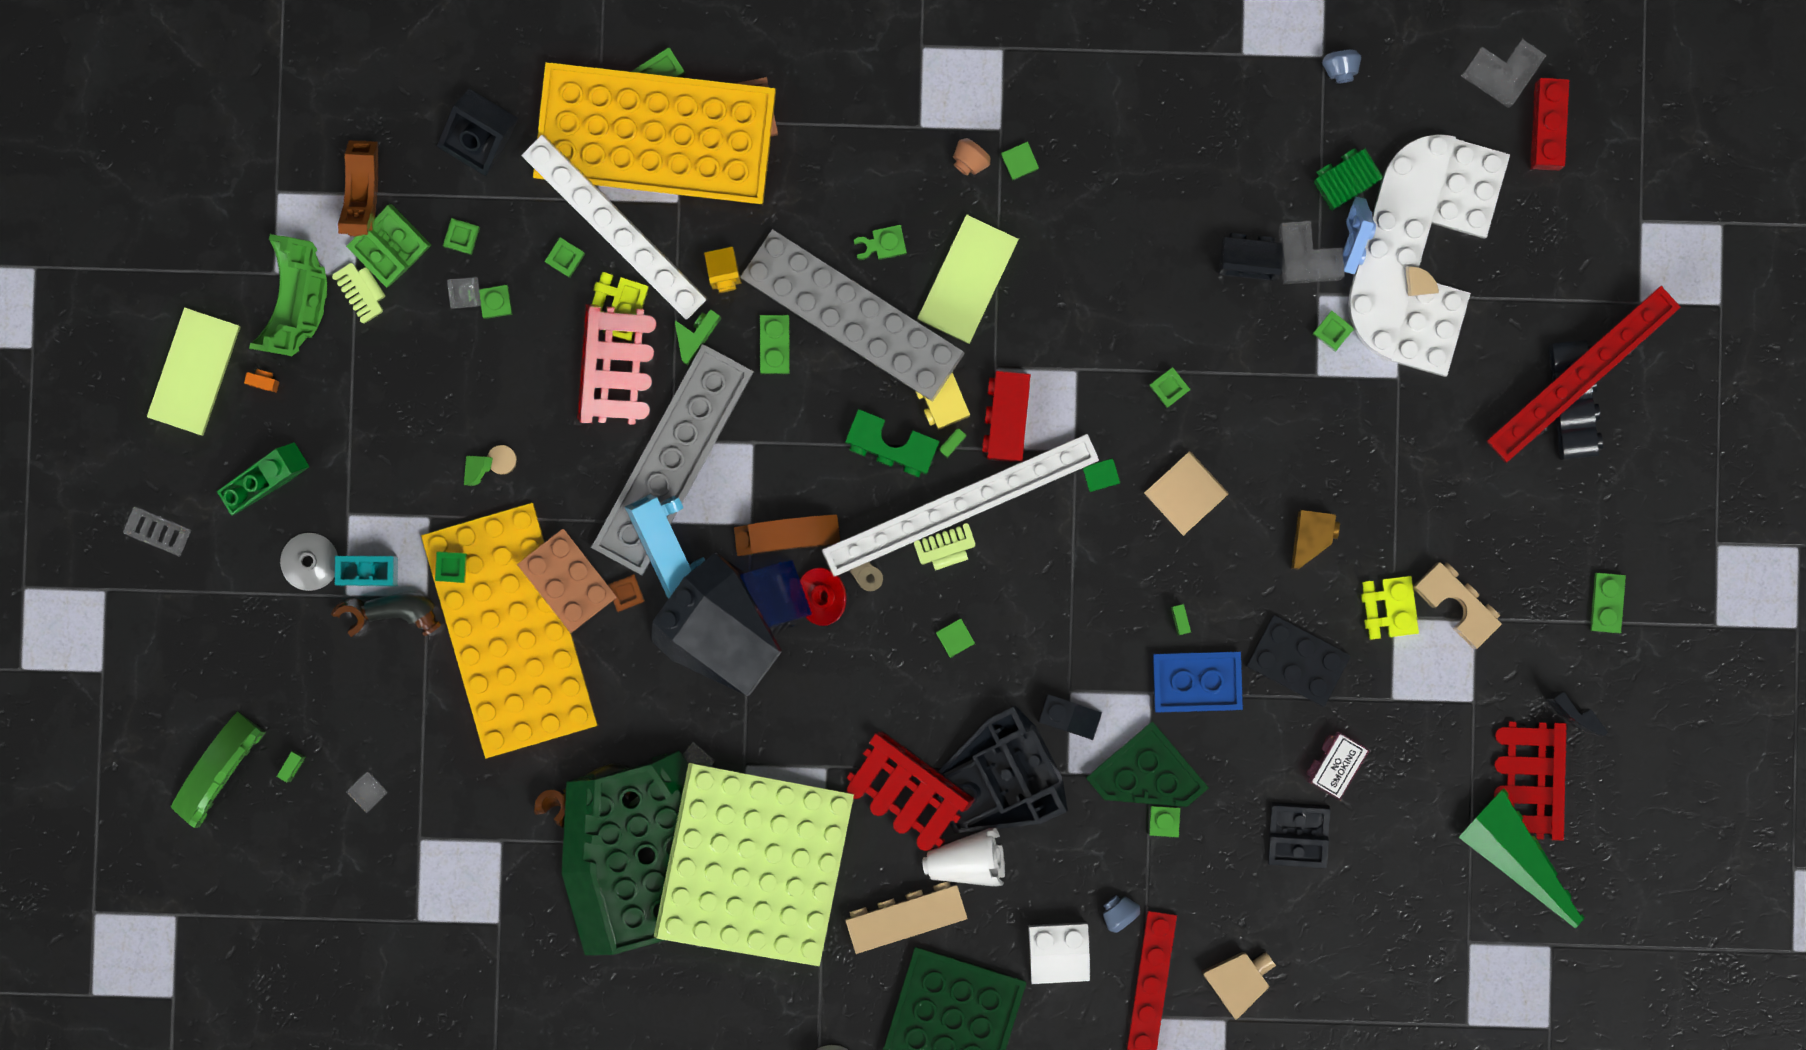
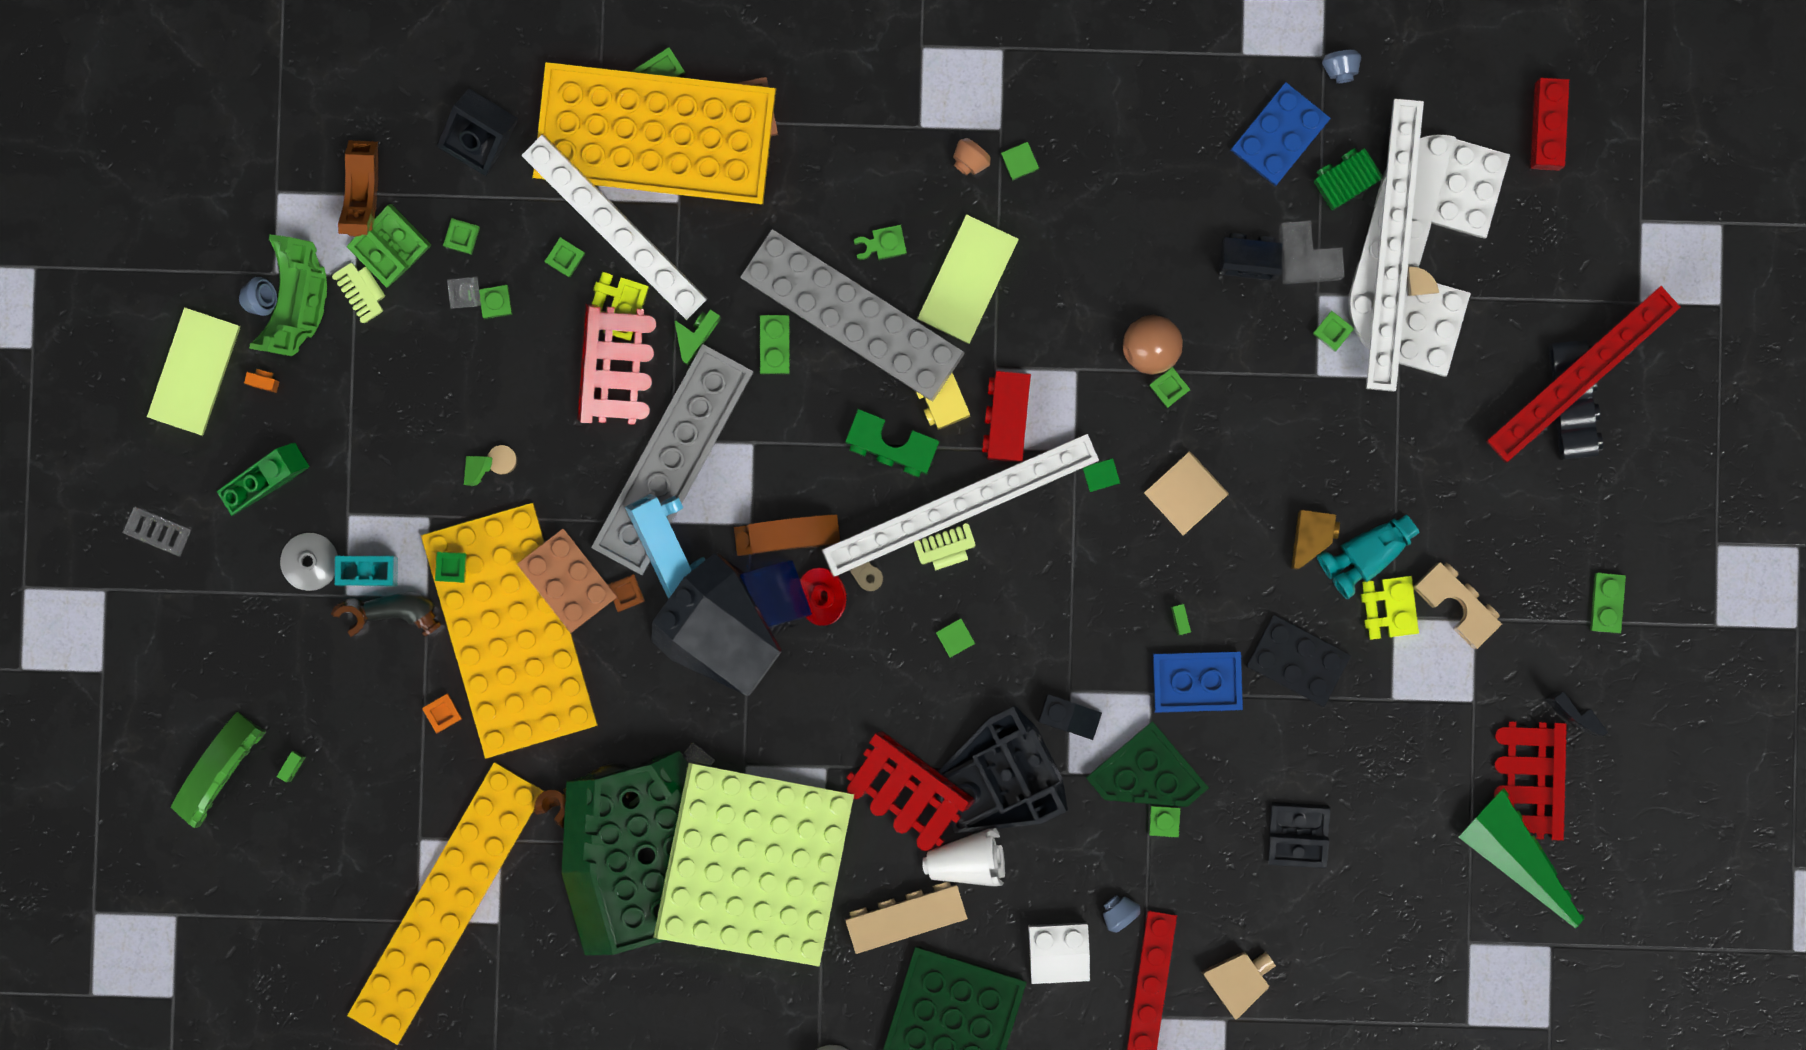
clear plate [347,771,389,813] -> none
yellow slope [704,247,741,293] -> none
bright green tile [940,429,967,459] -> none
brick [1306,732,1370,800] -> none
light blue plate [1340,196,1376,274] -> none
clear brick [1461,39,1547,108] -> none
none -> sand blue cone [239,277,277,316]
none -> yellow plate [347,762,544,1045]
none -> orange plate [422,694,463,733]
none -> nougat piece [1123,314,1183,375]
none -> blue plate [1230,82,1331,186]
none -> teal piece [1316,514,1420,599]
none -> white plate [1366,99,1424,392]

